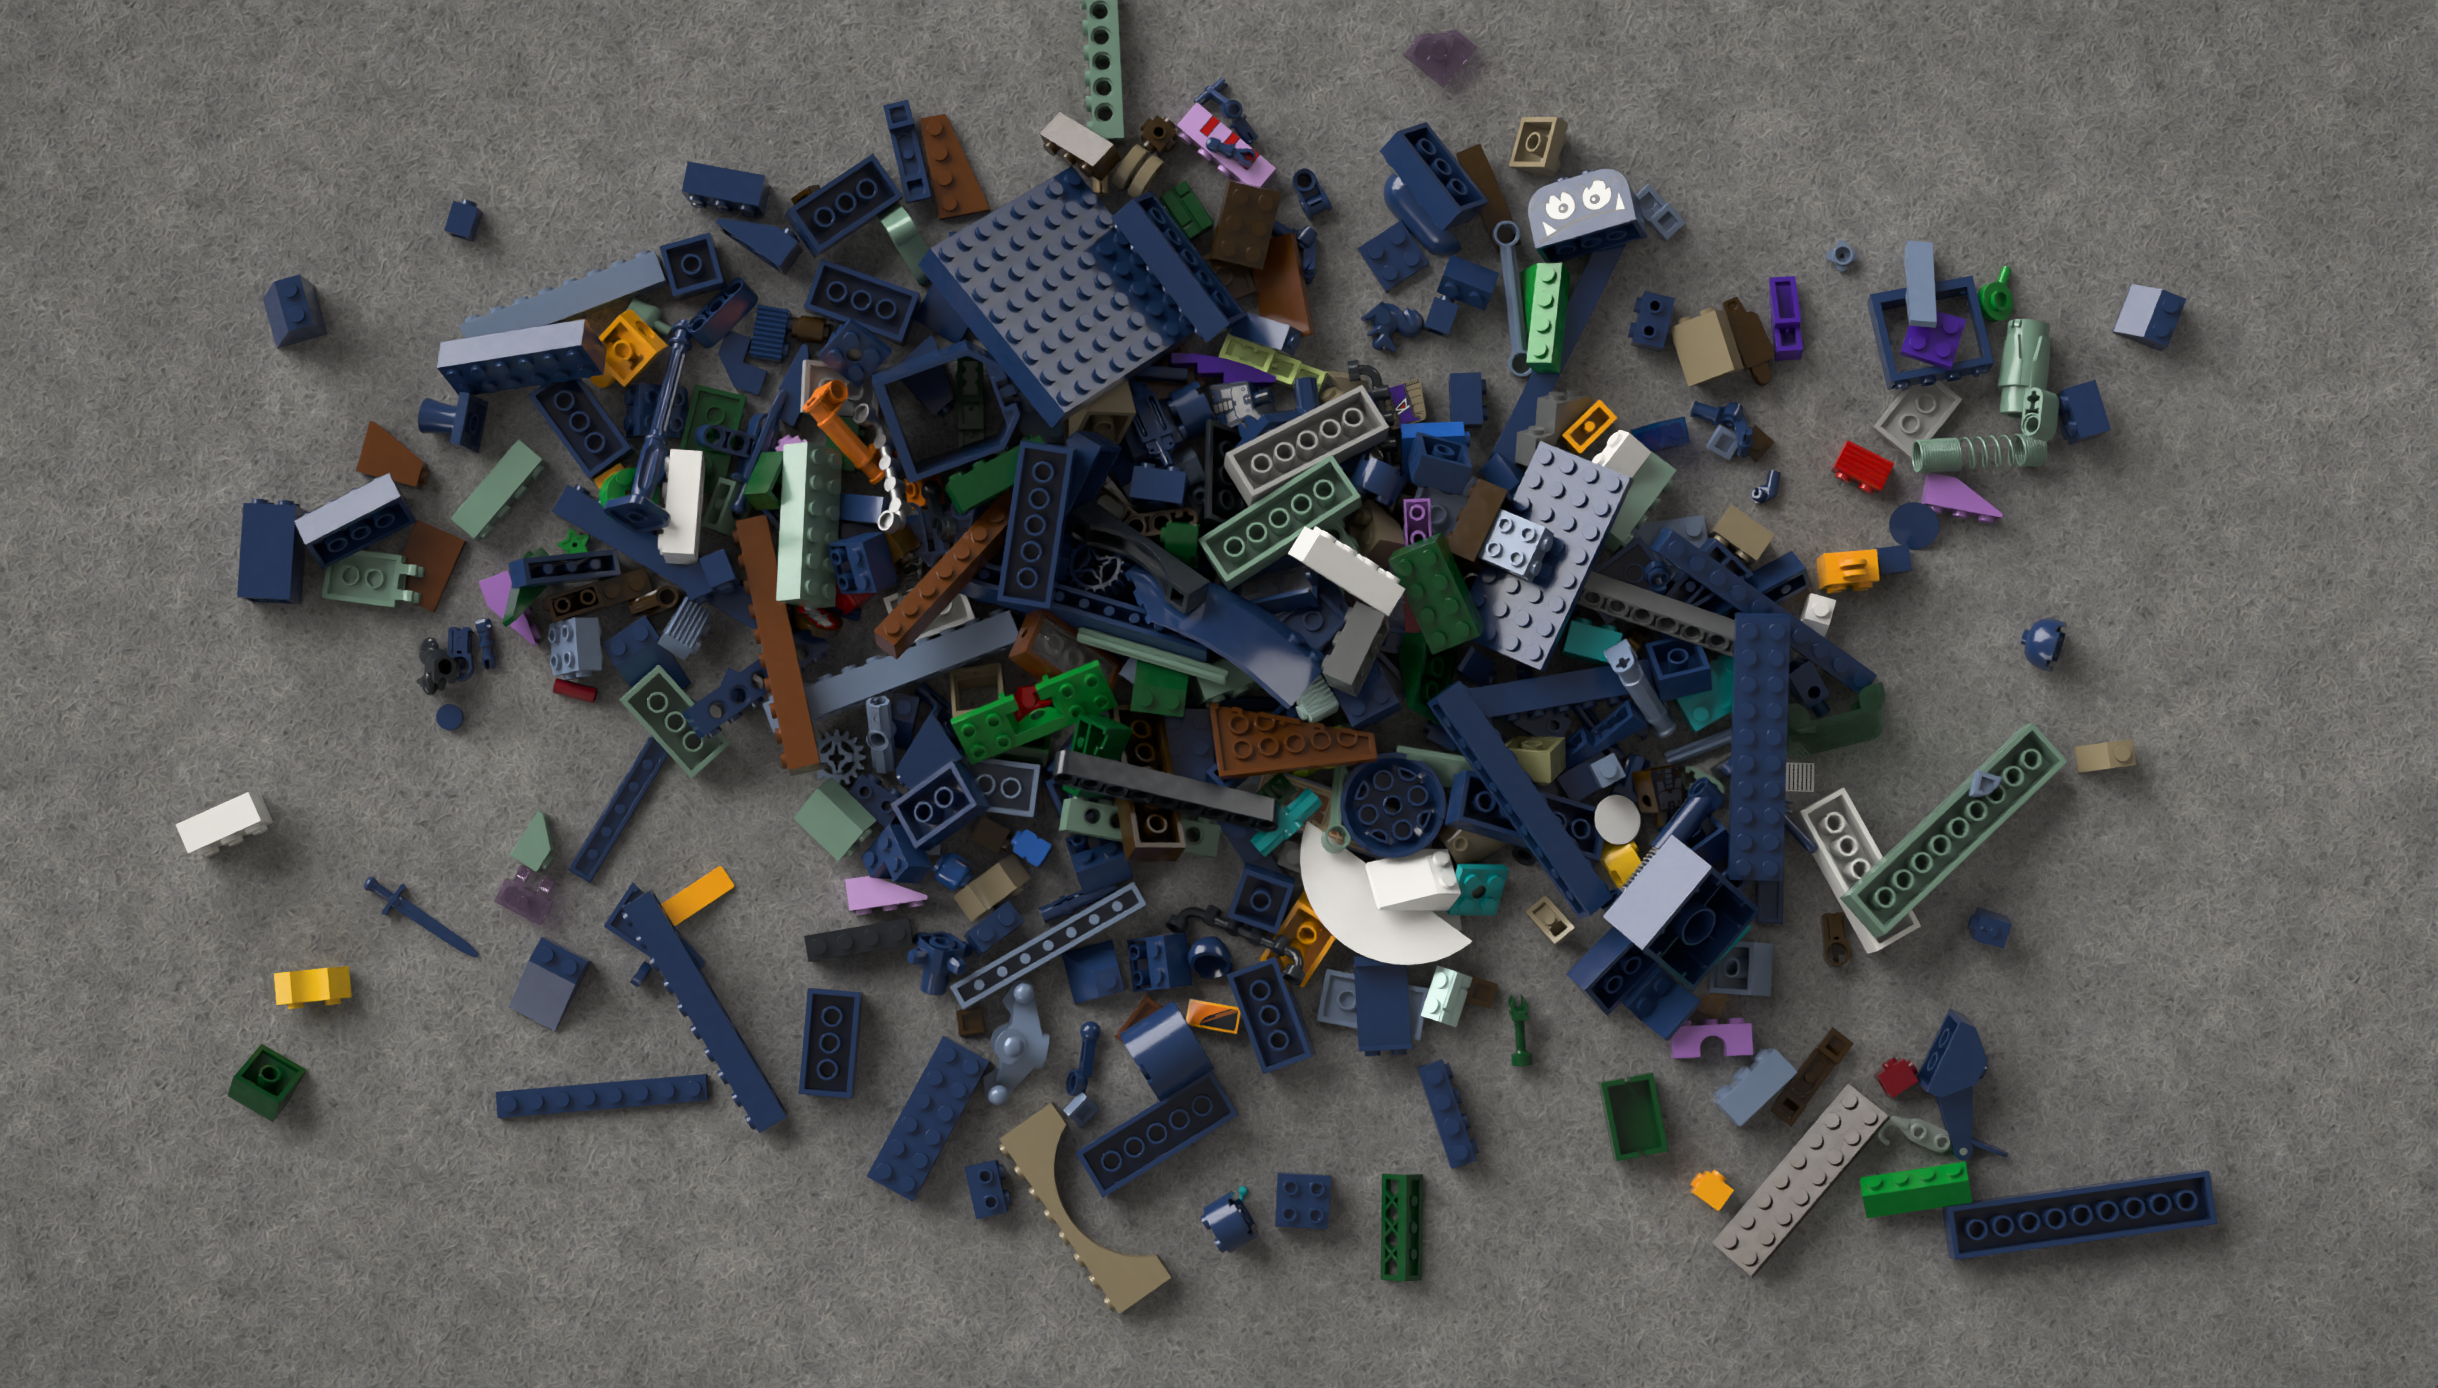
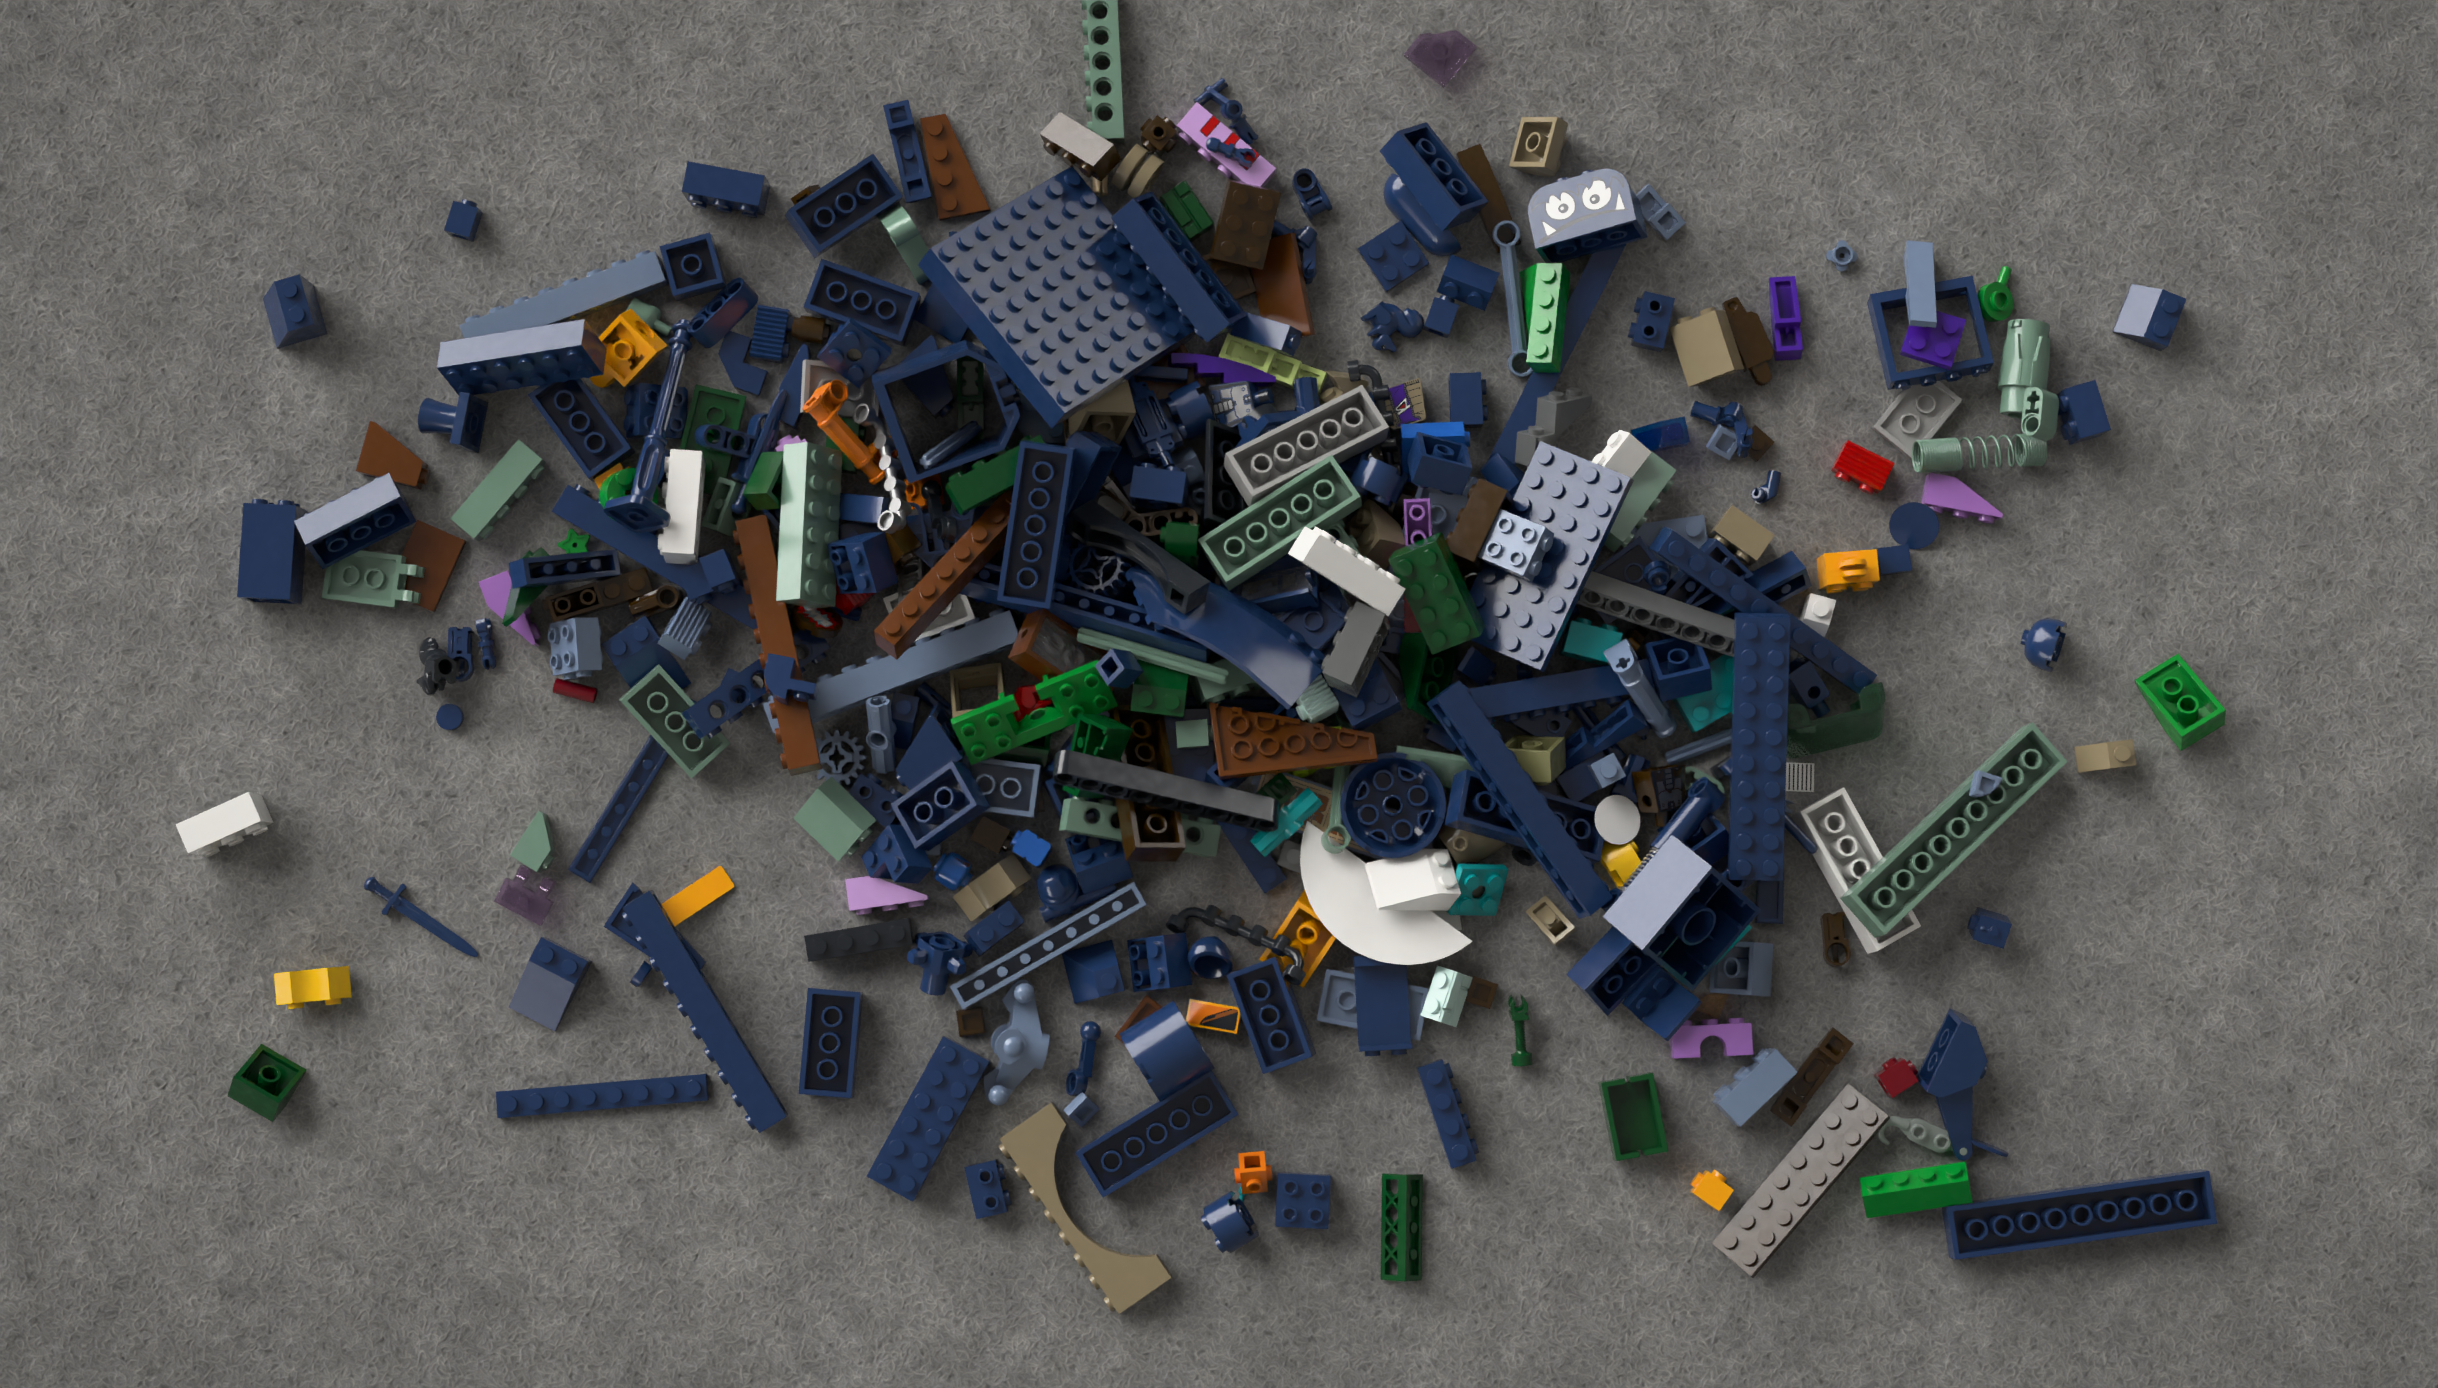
dark blue slope [715,218,803,275] -> none
dark blue brick [1227,862,1295,934] -> none
light orange brick [1558,399,1617,456] -> none
none -> dark blue brick [764,653,818,705]
none -> sand blue axle [919,420,981,469]
none -> dark blue hat [1037,864,1080,911]
none -> dark blue brick [1095,648,1144,689]
none -> sand green brick [1175,719,1214,749]
none -> orange brick [1234,1151,1272,1194]
none -> green slope [2135,654,2226,751]

